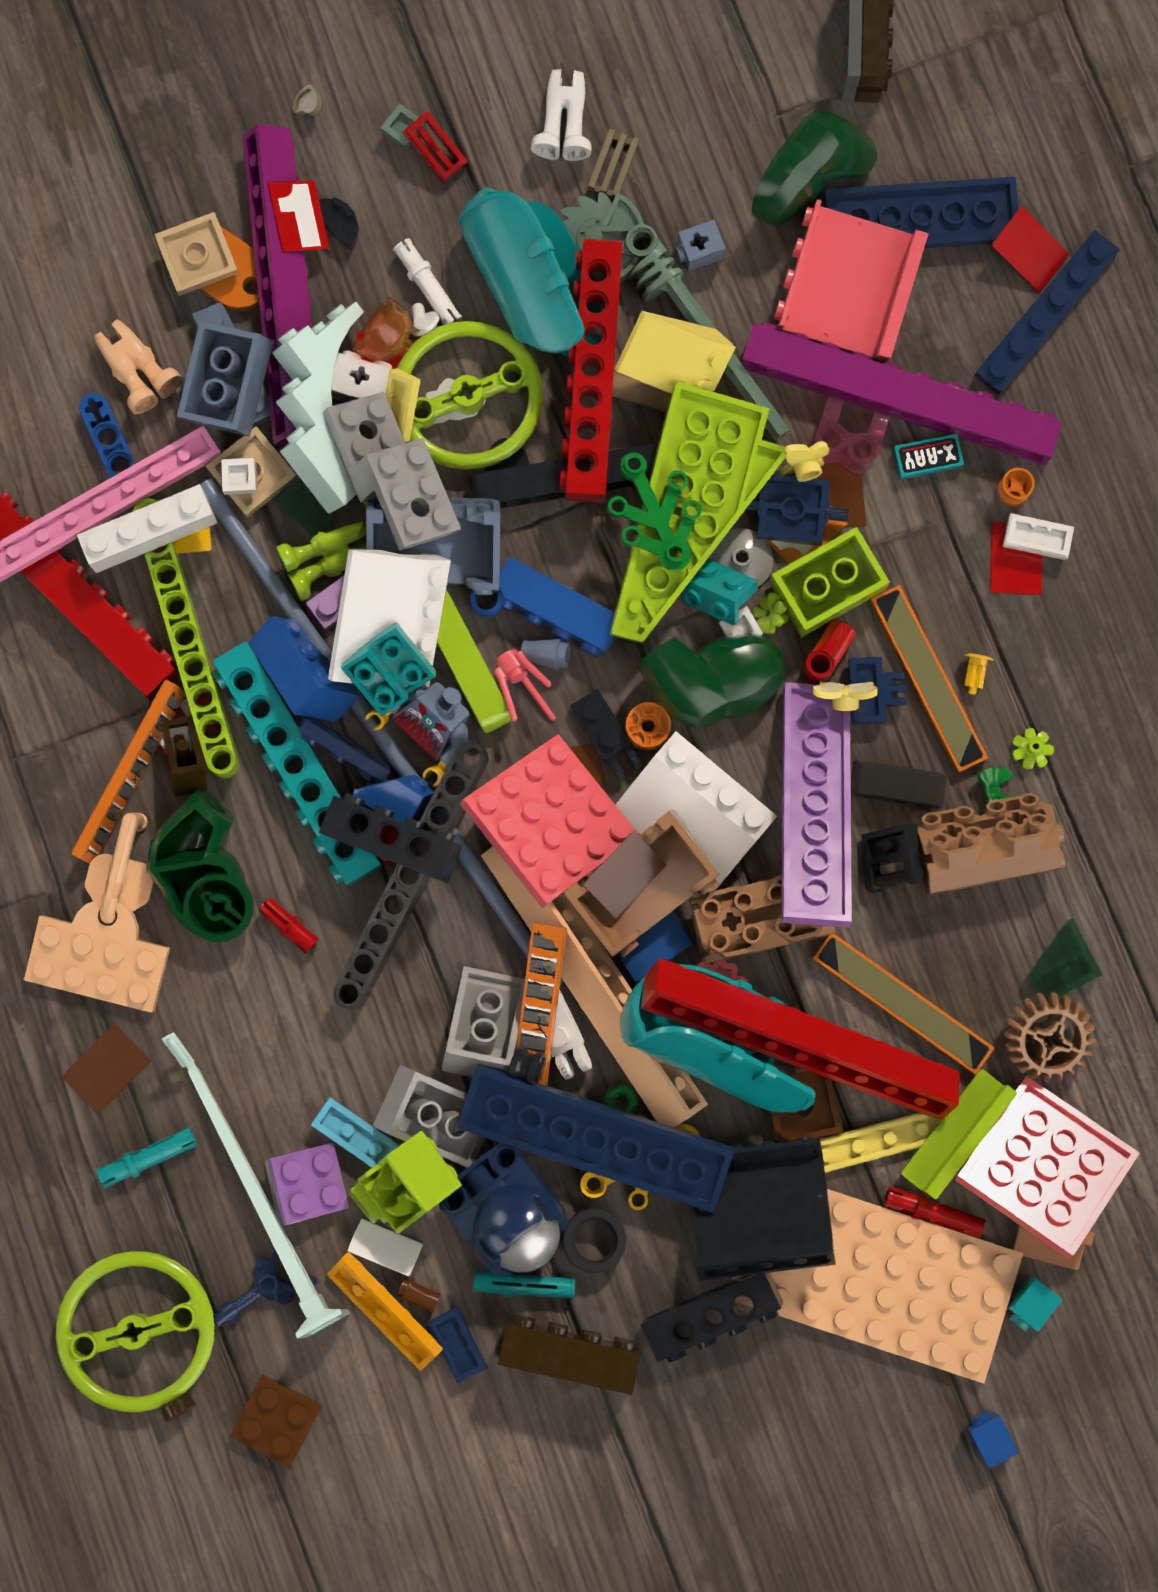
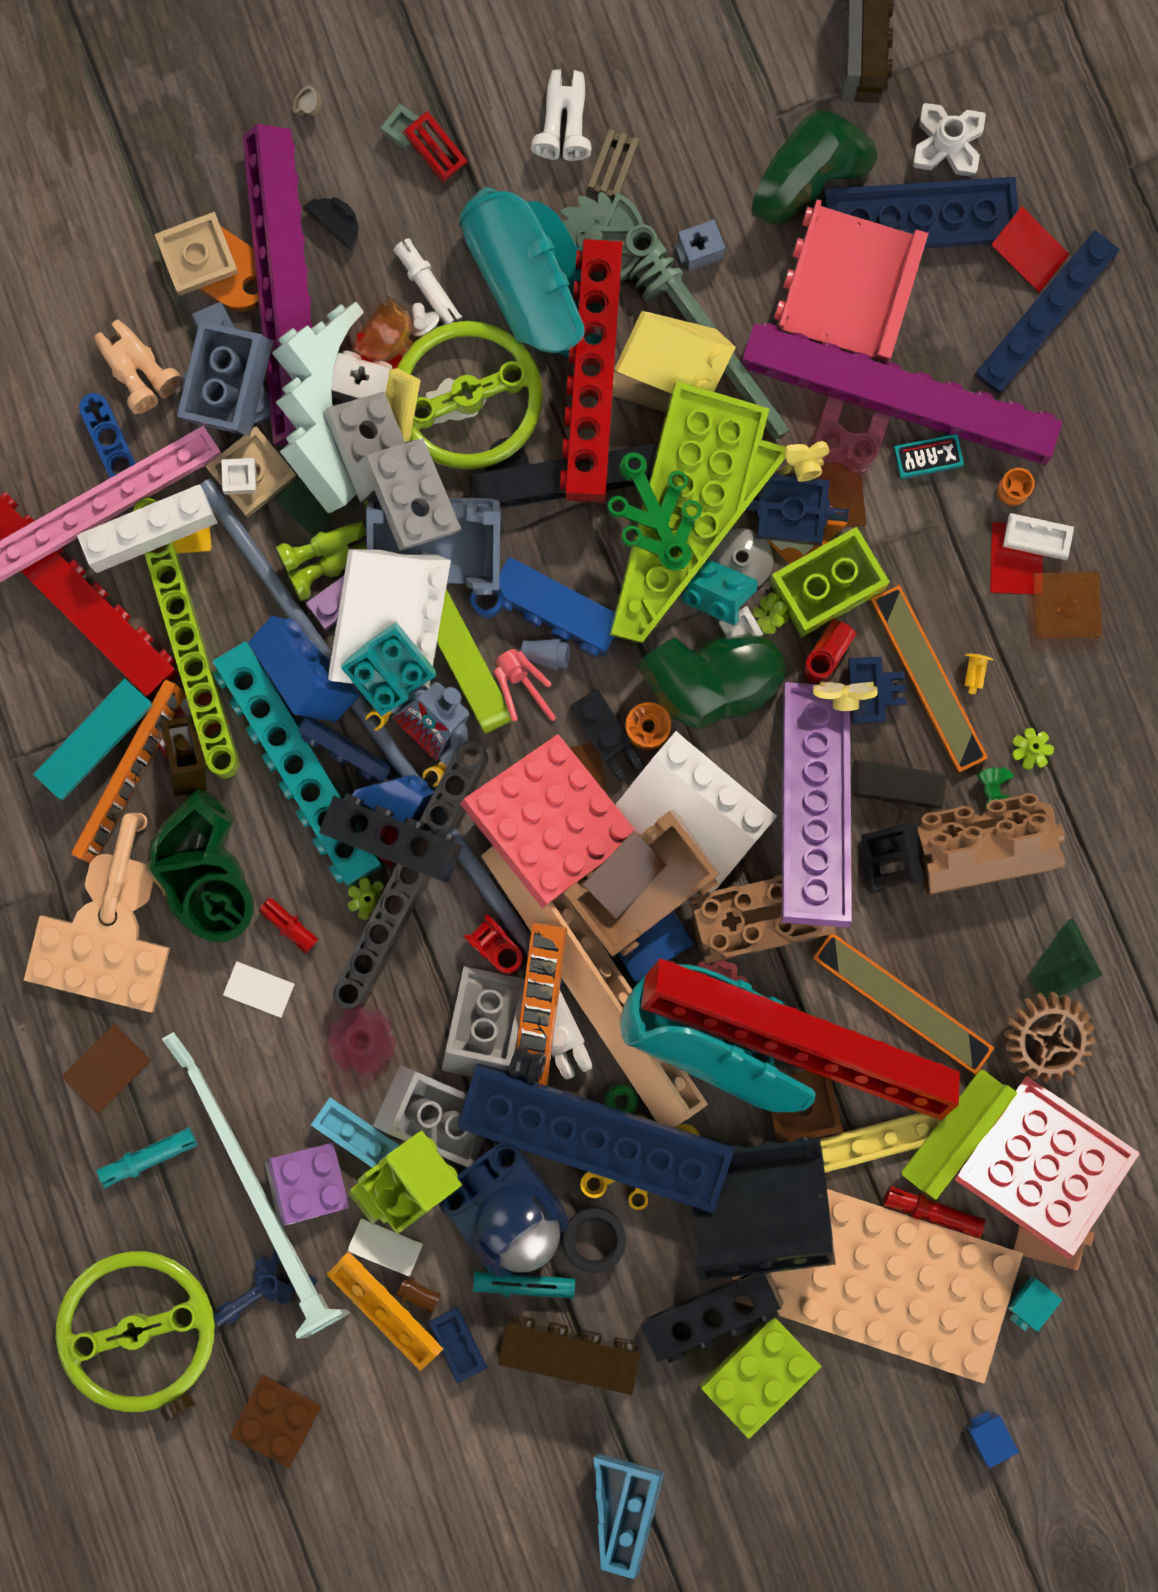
sticker [268,180,330,252] -> none
none -> teal panel [33,679,152,800]
none -> white sticker [223,961,295,1018]
none -> clear pink plant [328,1007,397,1075]
none -> lime plant [347,878,384,920]
none -> red piece [463,914,524,976]
none -> dark azure wedge [594,1454,664,1579]
none -> lime brick [699,1318,822,1439]
none -> white plant [913,103,986,177]
none -> clear orange plate [1033,572,1102,639]

